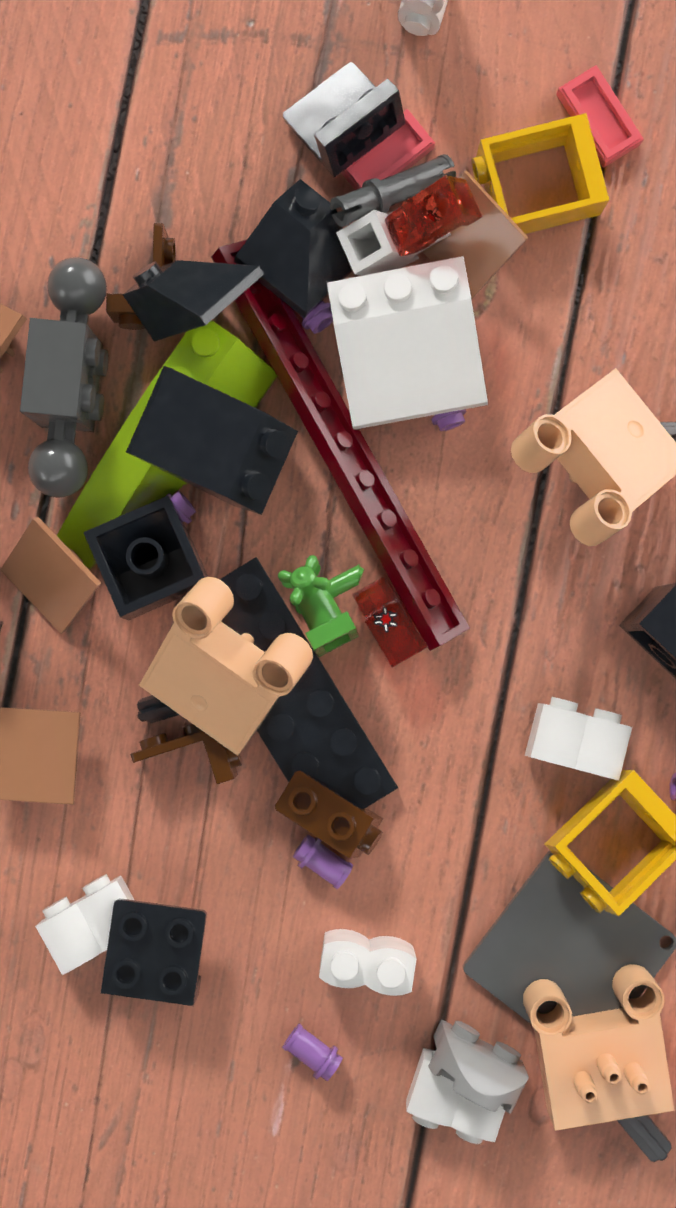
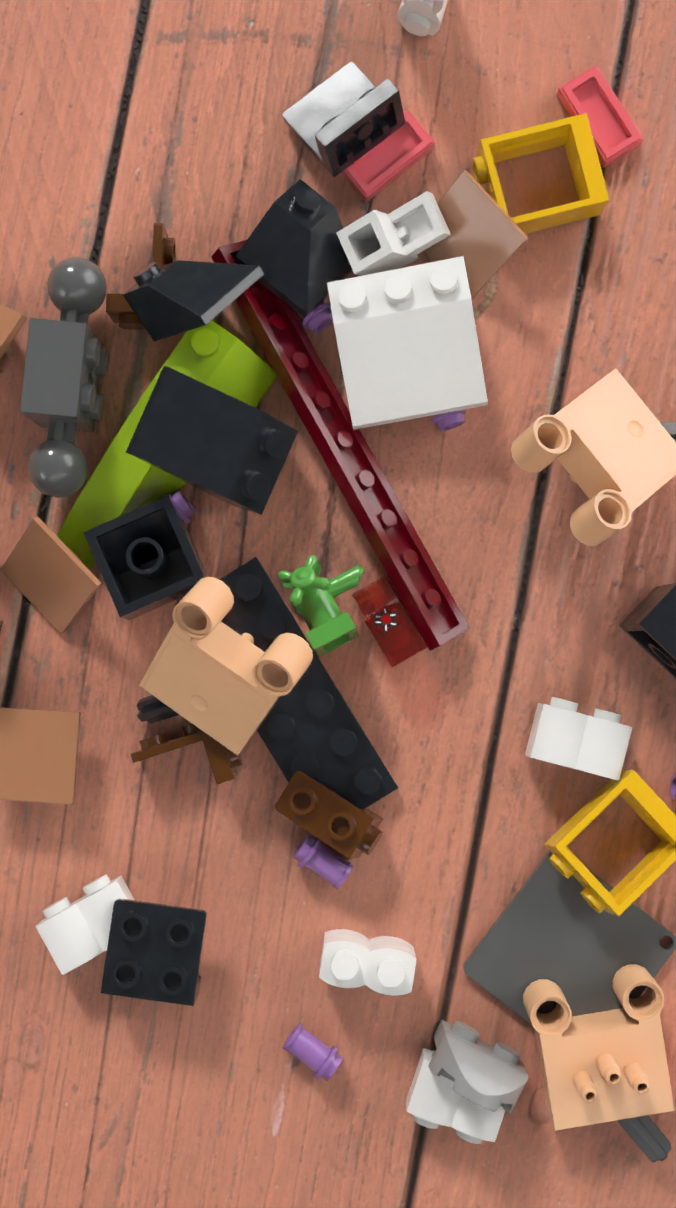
dark grey pin [330,154,456,227] -> none
clear red leg [384,175,482,256] -> none

